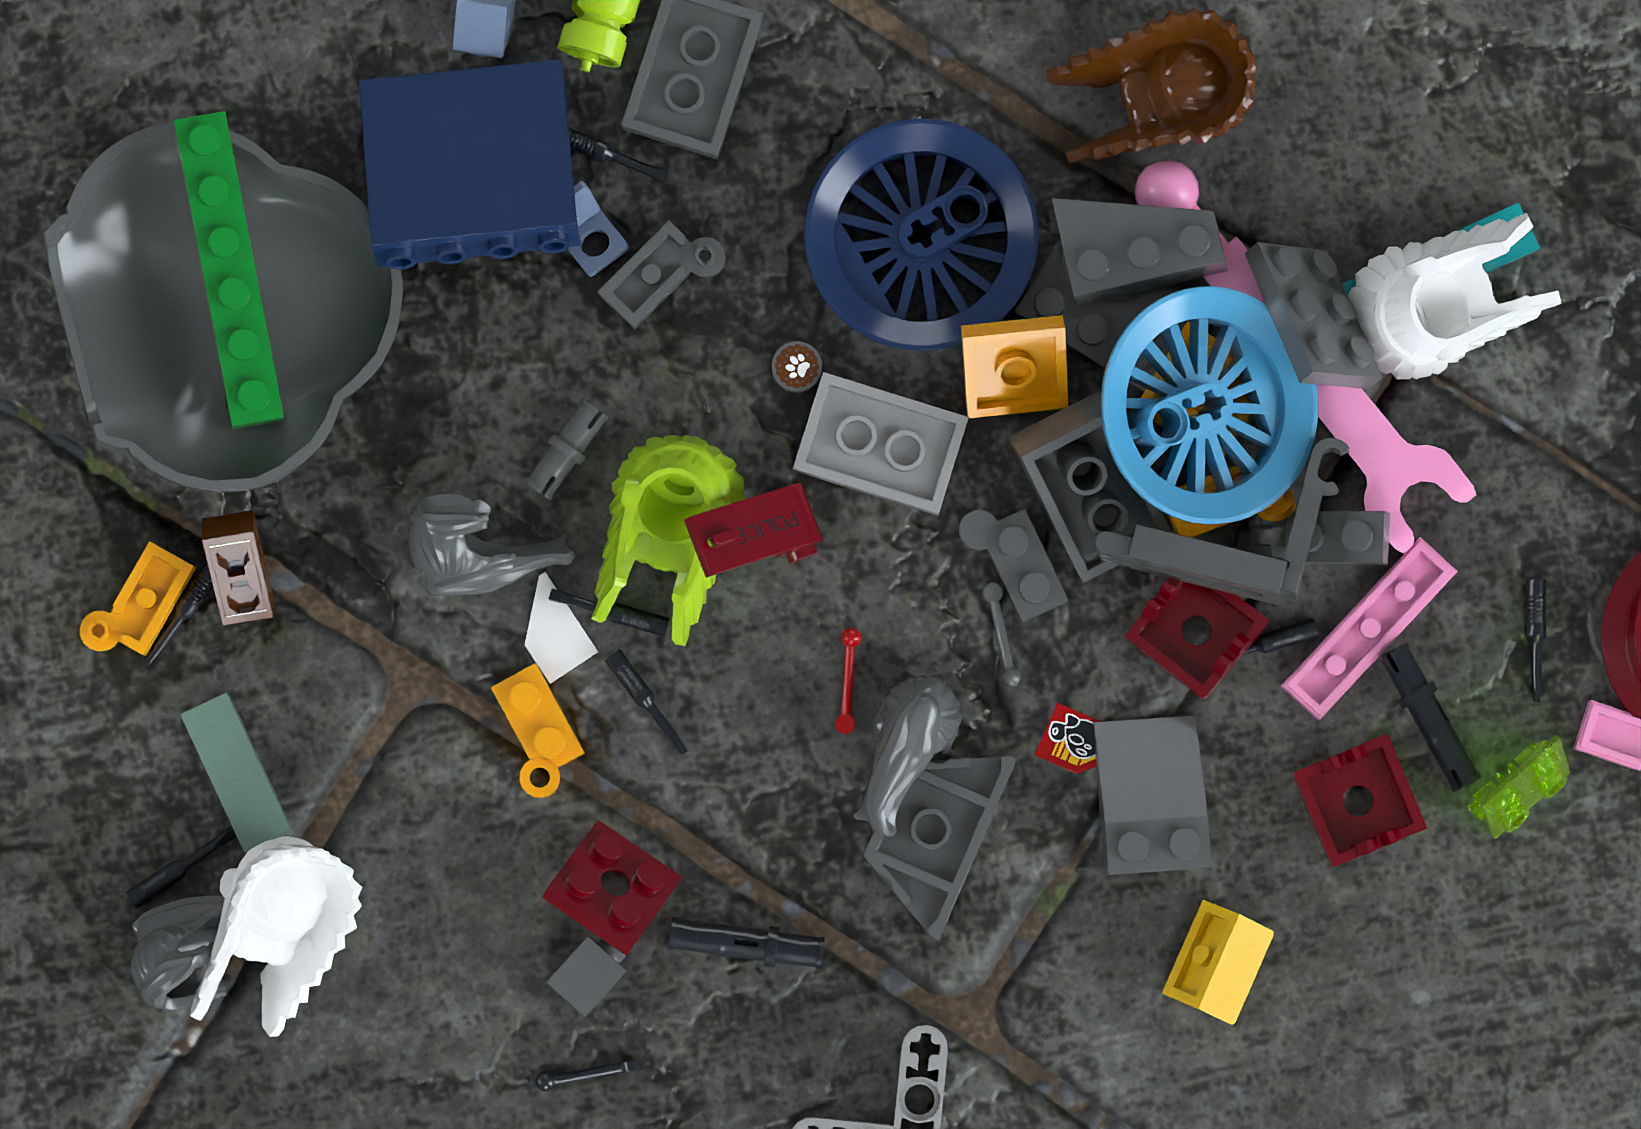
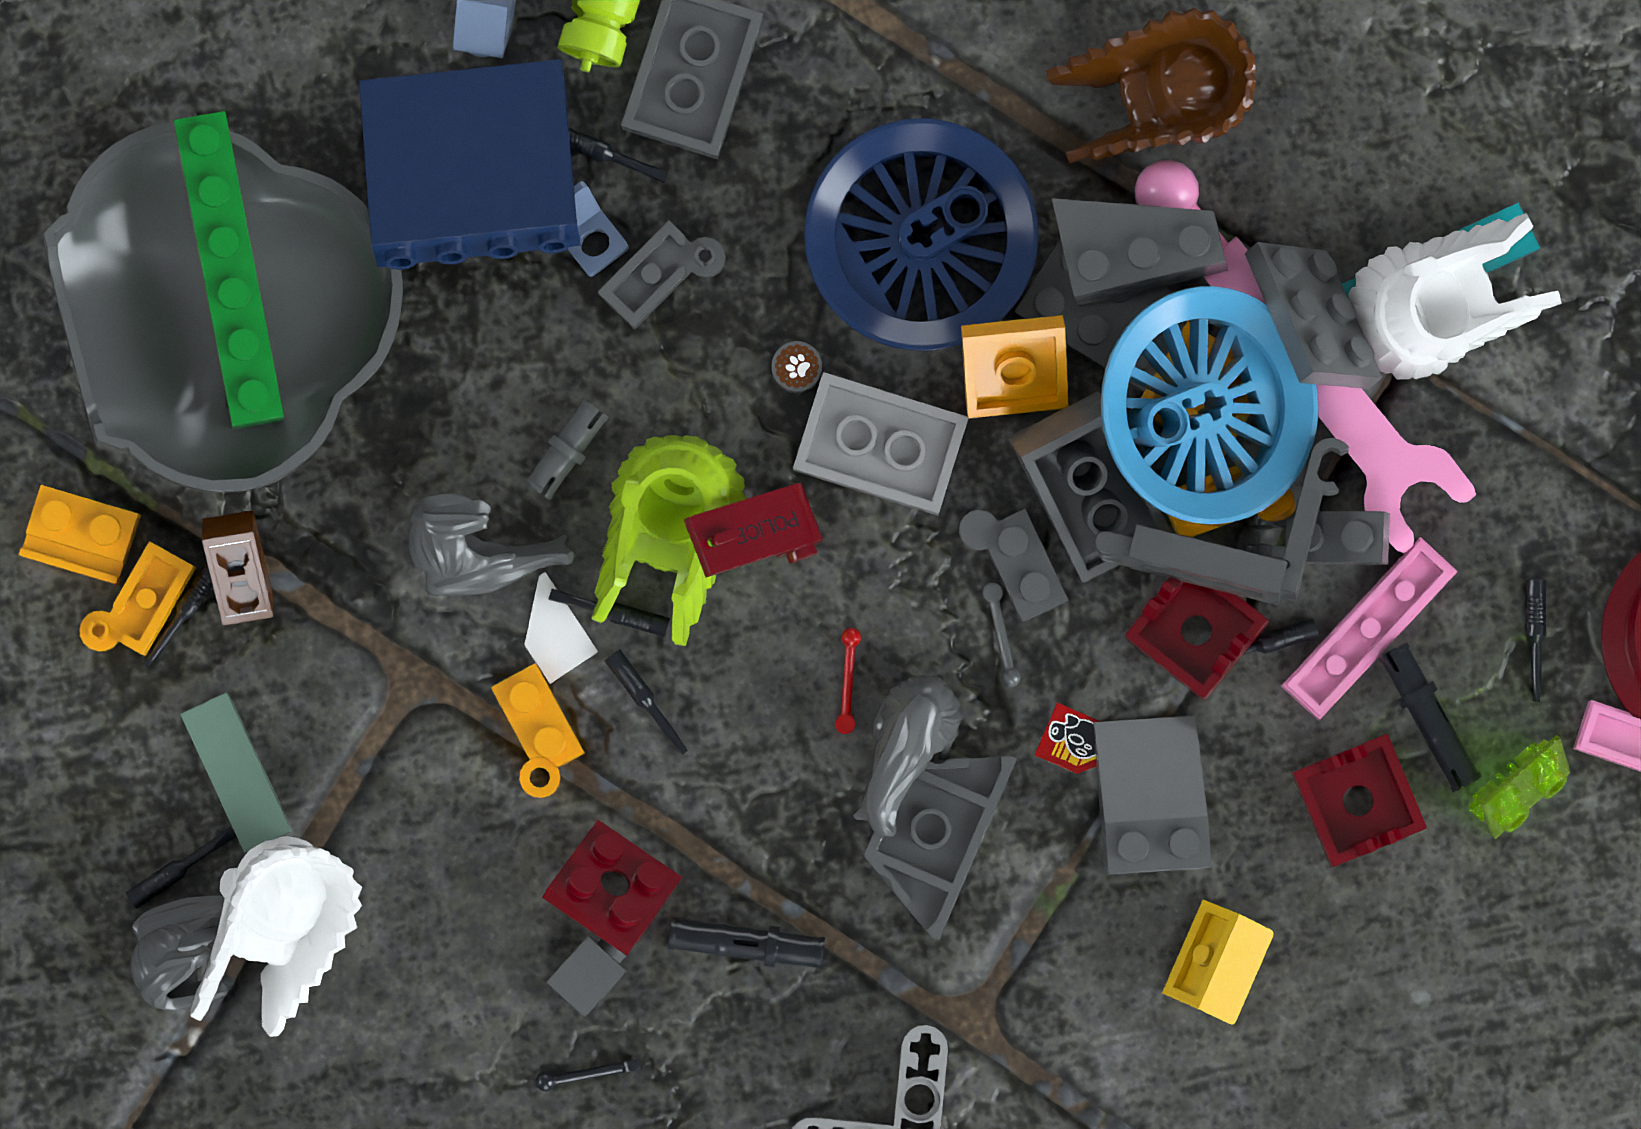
none -> light orange plate [19,485,141,586]

